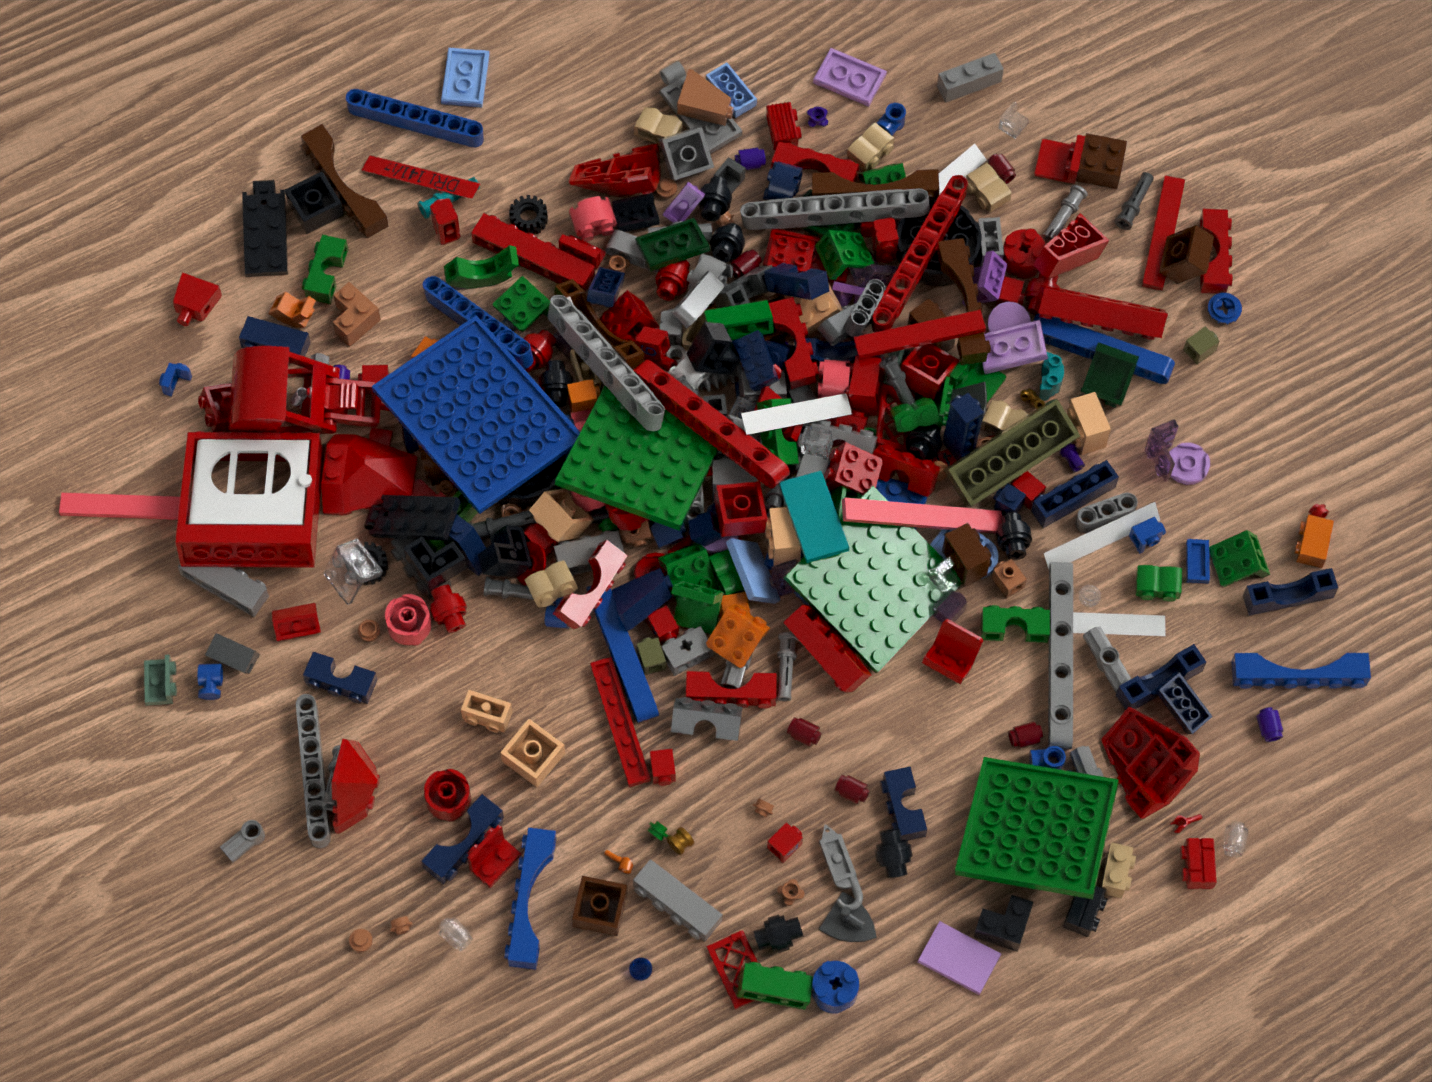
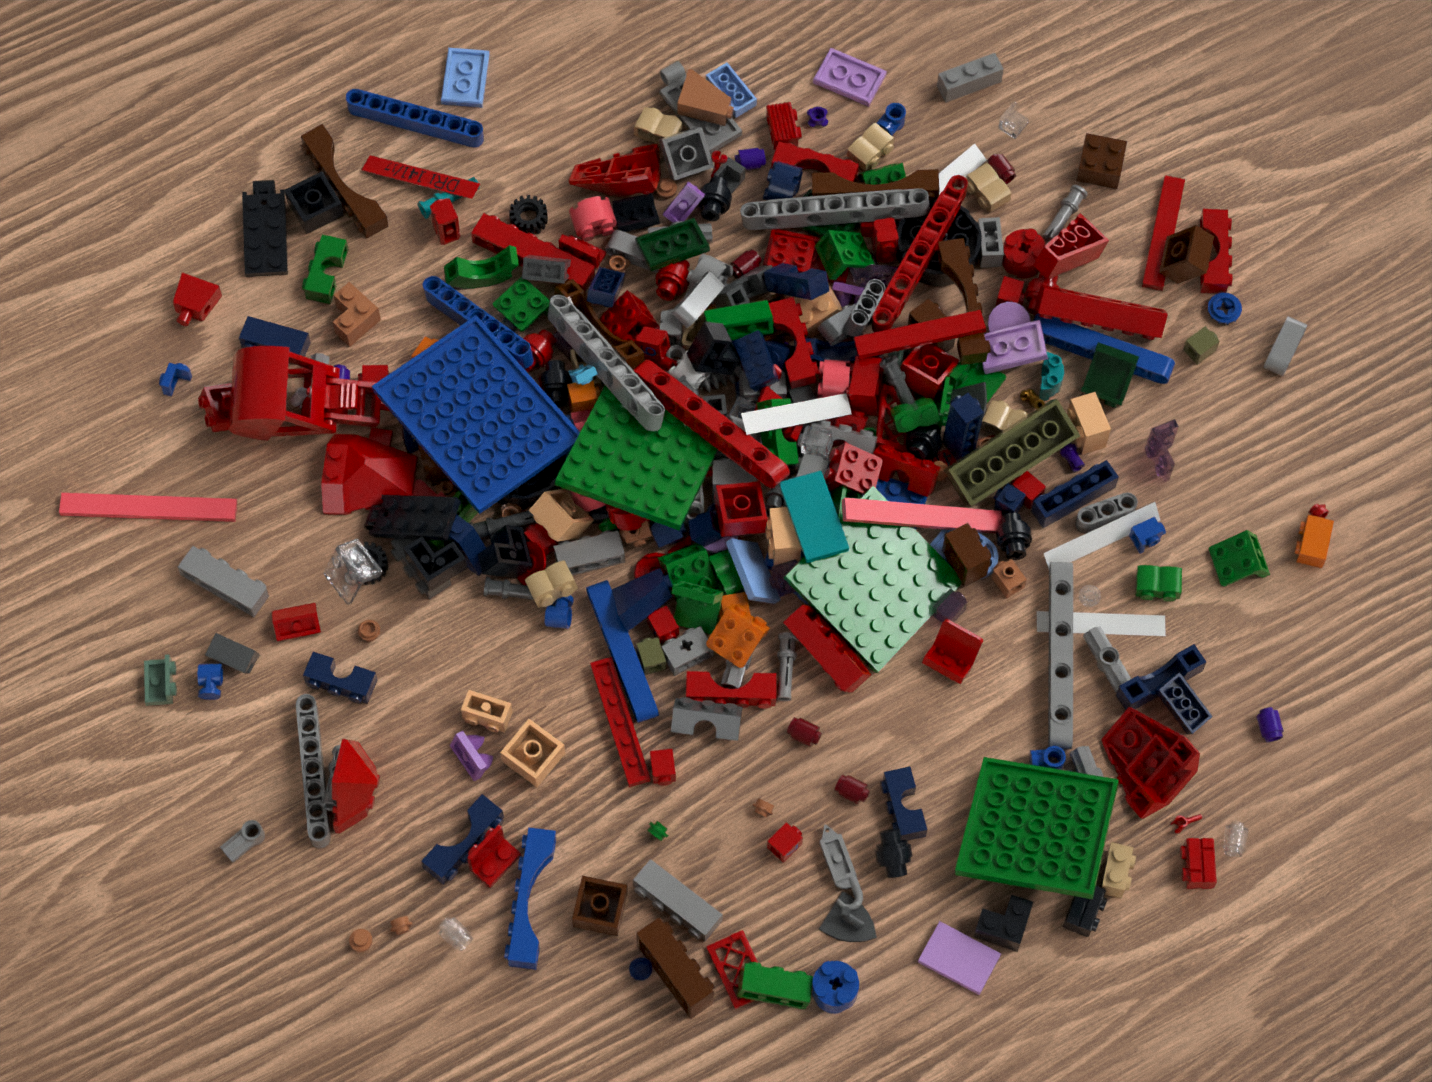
door [175,431,324,568] -> none
orange brick [268,292,316,328] -> none
coral brick [385,594,432,646] -> none
red brick [424,769,471,822] -> none
red piece [430,584,467,633] -> none
arch [553,540,628,630] -> none
orange hand [604,850,633,874] -> none
pearl gold wheel [666,827,695,856] -> none
black piece [710,223,745,263] -> none
nougat plate [716,211,735,227] -> none
black piece [753,914,804,953] -> none
nougat plate [777,879,805,906] -> none
clear panel [926,557,959,595] -> none
medium lavender bracket [962,251,1007,306] -> none
green arch [981,605,1050,643] -> none
dark red brick [1008,721,1043,749] -> none
red bracket [1034,135,1085,184] -> none
dark grey pin [1114,172,1154,230] -> none
lavender tile [1166,443,1210,485] -> none
blue tile [1186,539,1210,584] -> none
blue arch [1231,653,1371,689] -> none
dark blue arch [1243,568,1339,616] -> none
none -> medium lavender tile [450,731,493,781]
none -> dark grey hinge [522,255,571,284]
none -> medium azure plate [568,364,598,385]
none -> reddish brown brick [636,918,715,1020]
none -> red hand [711,151,728,178]
none -> light grey beam [1263,316,1308,376]

